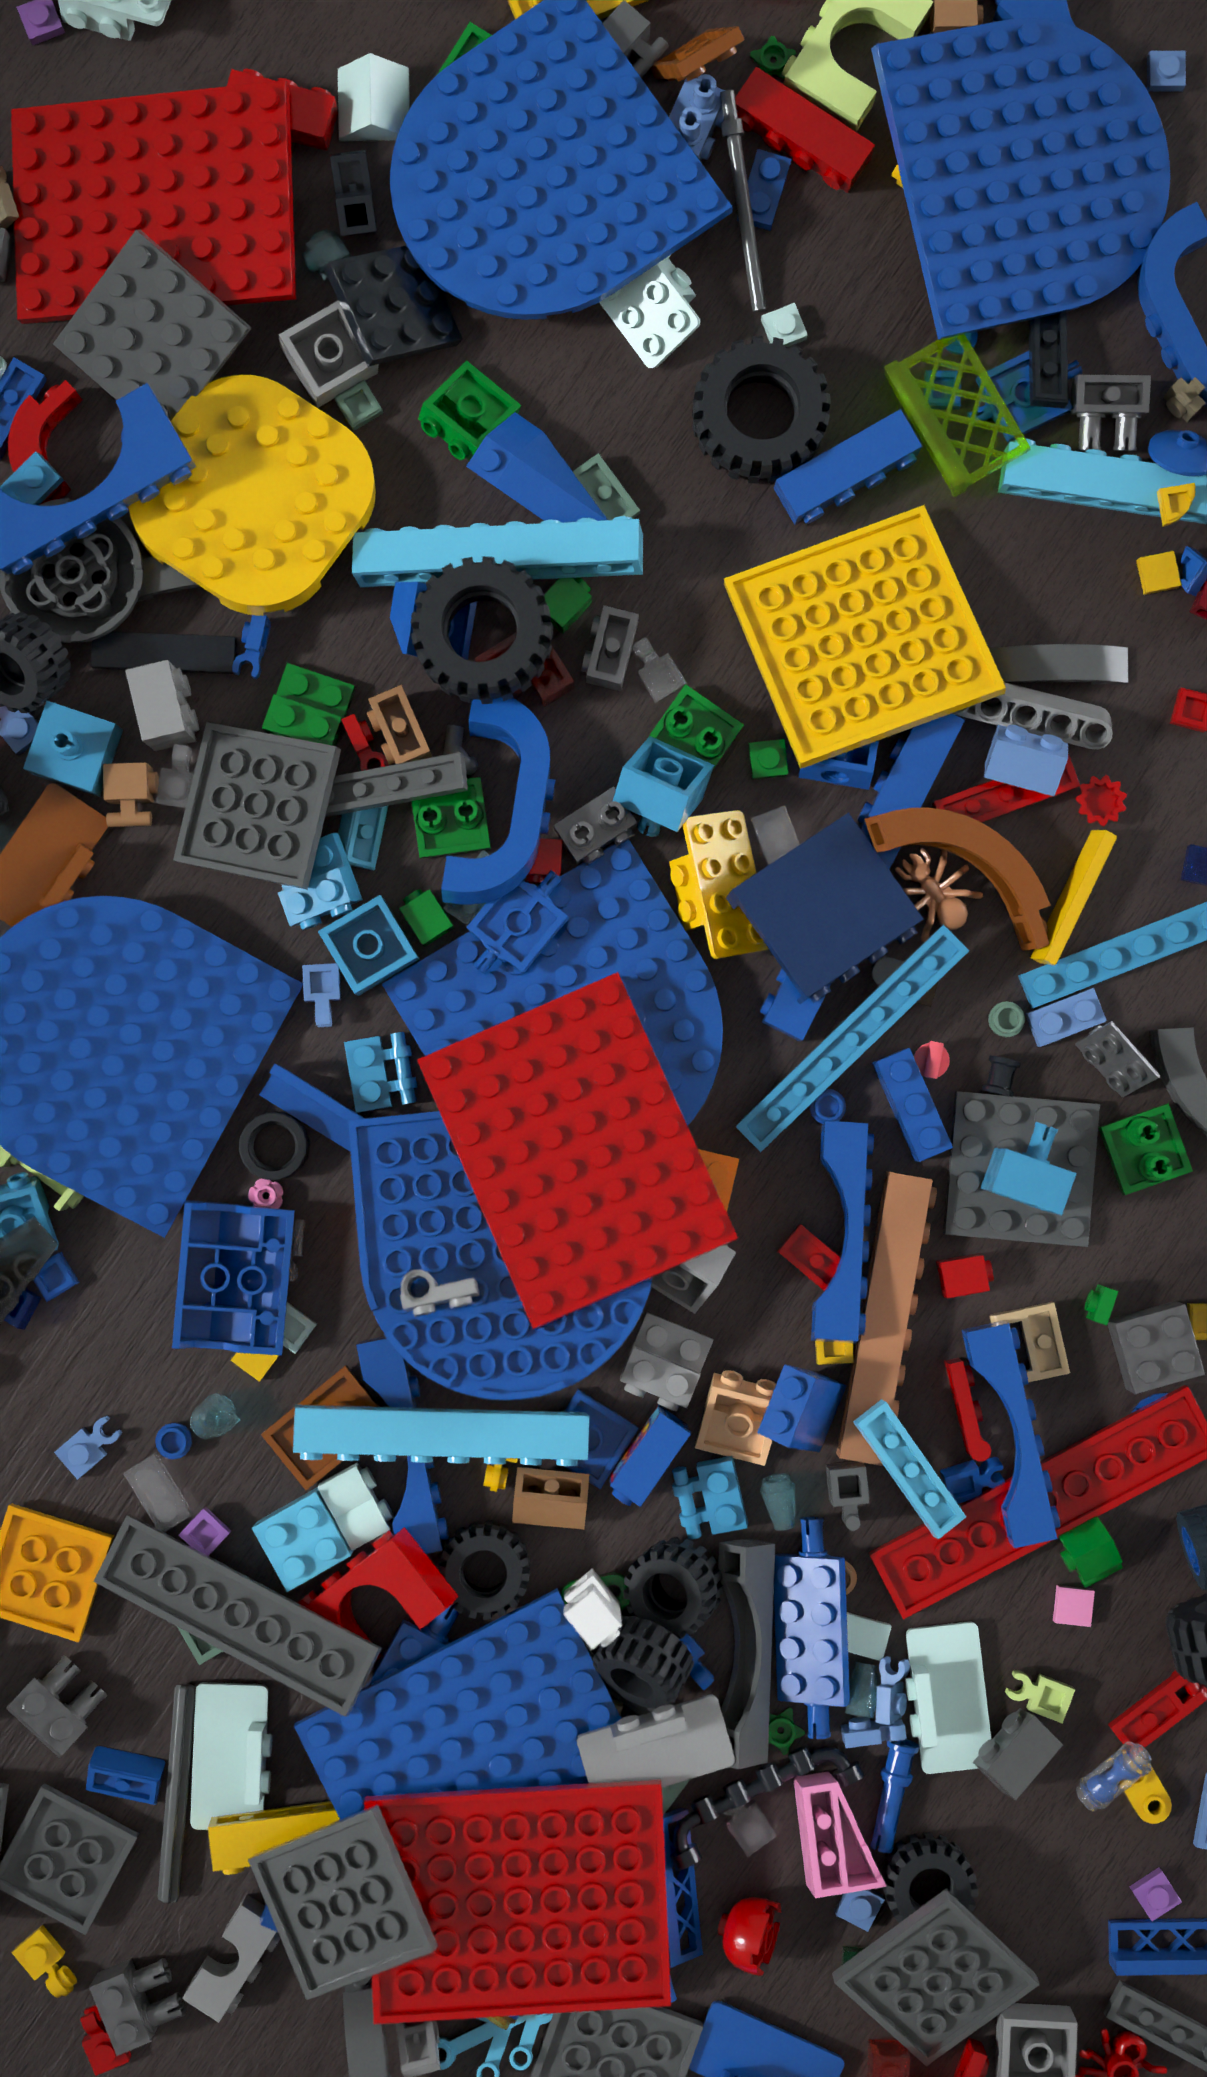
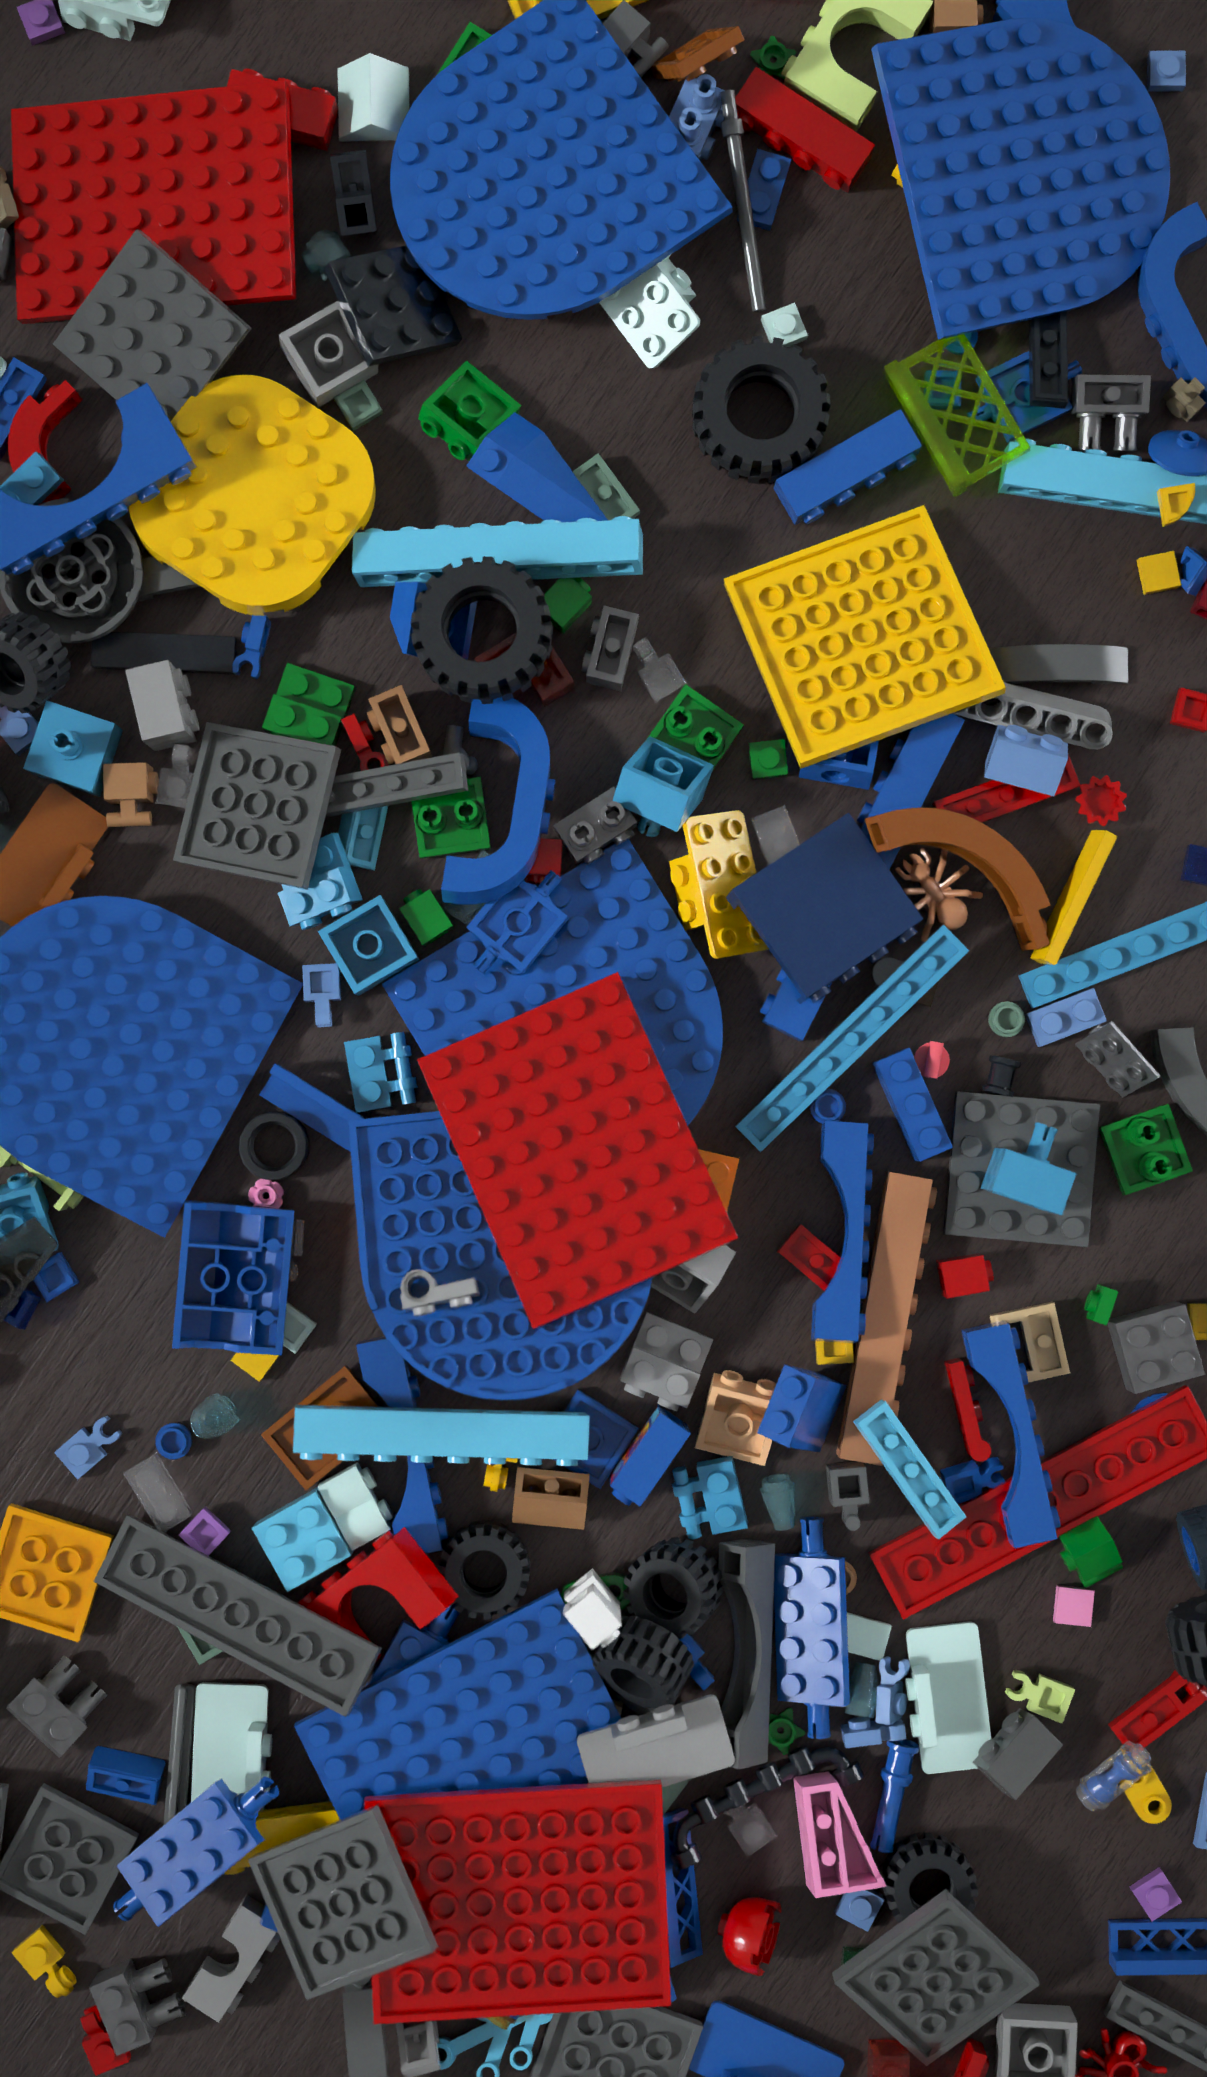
none -> plate [113,1777,279,1927]

